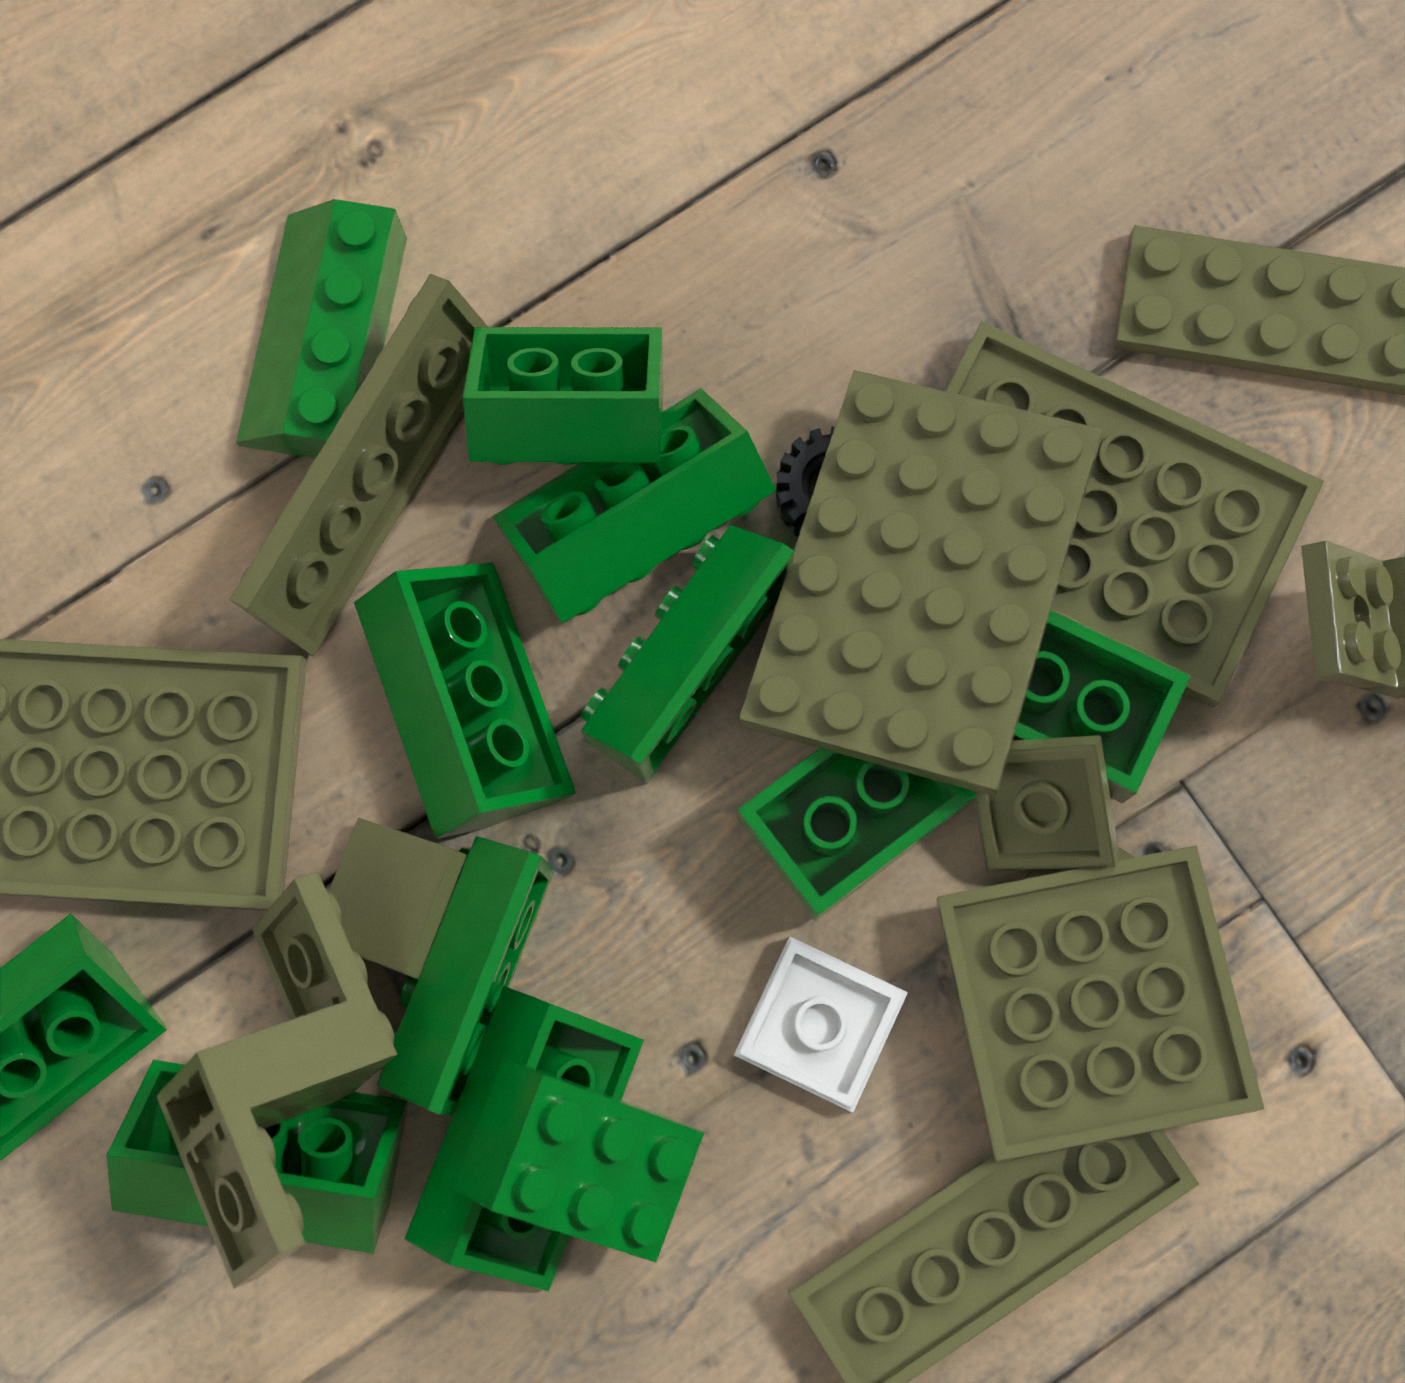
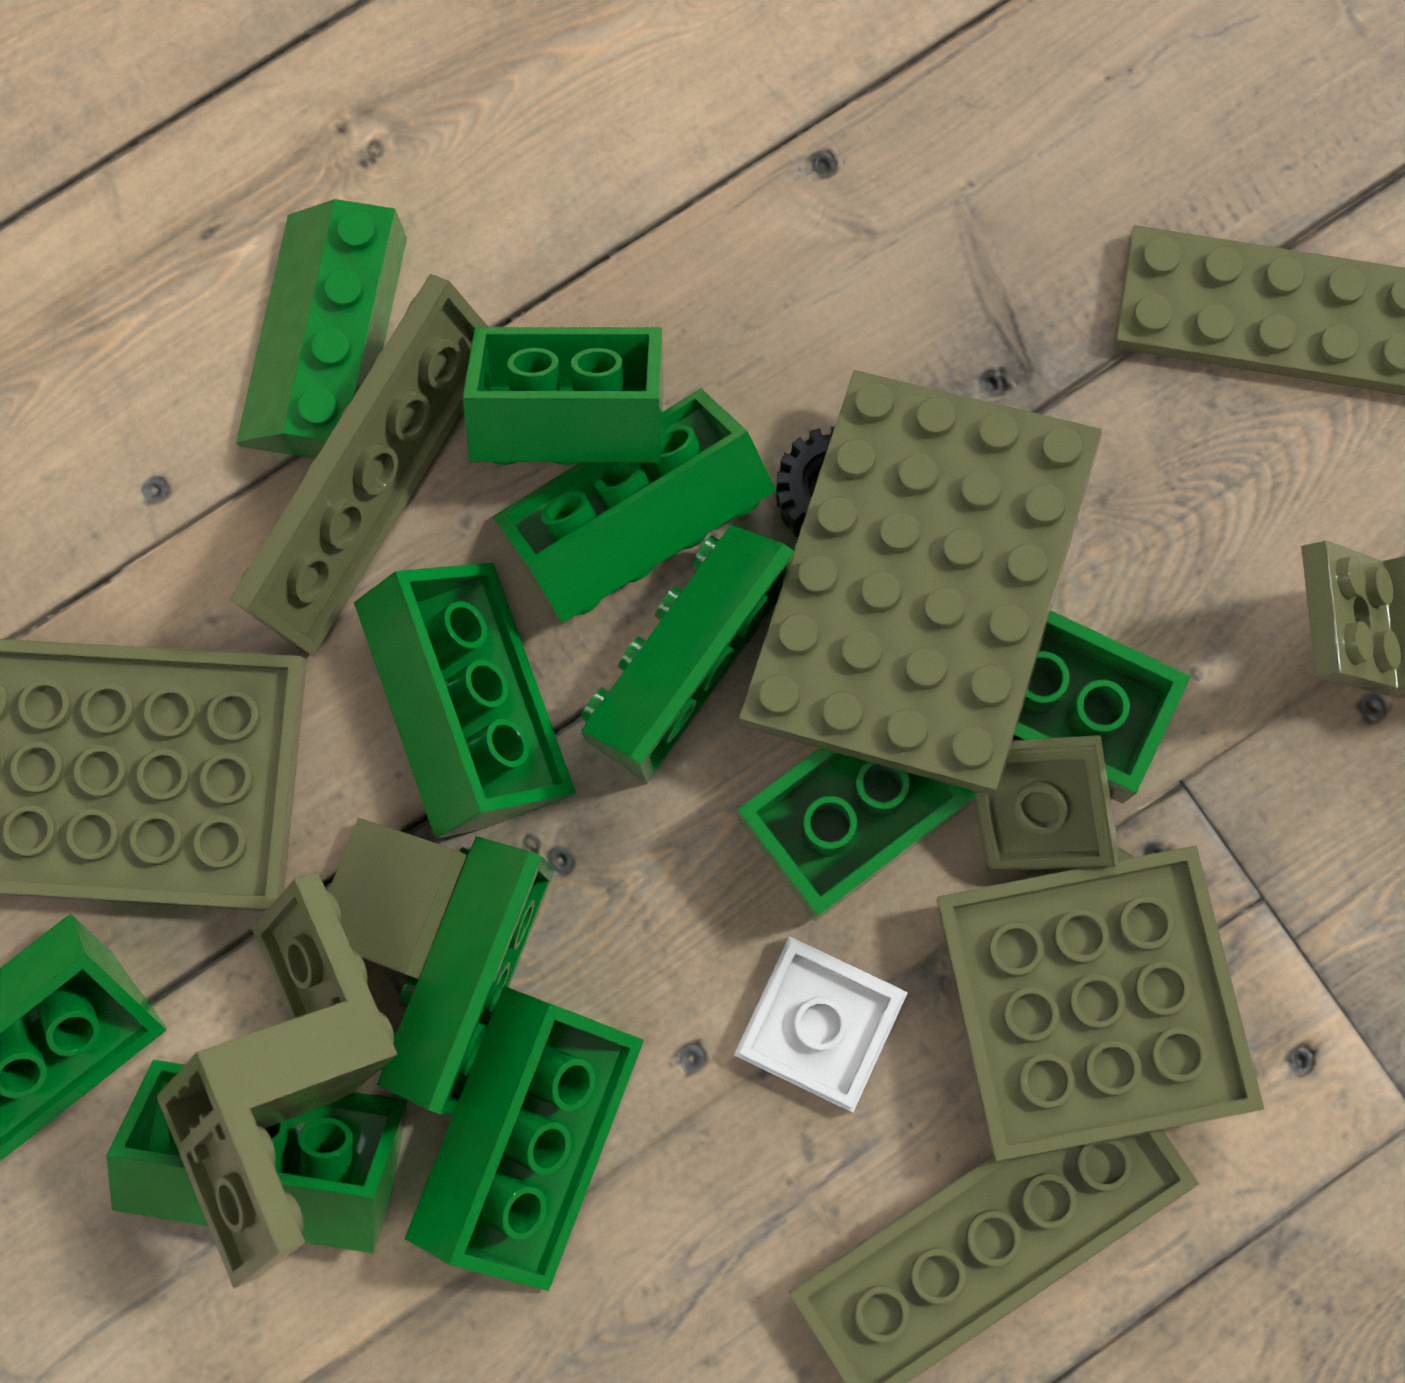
green brick [453,1057,704,1263] -> none
olive plate [945,321,1324,707] -> none

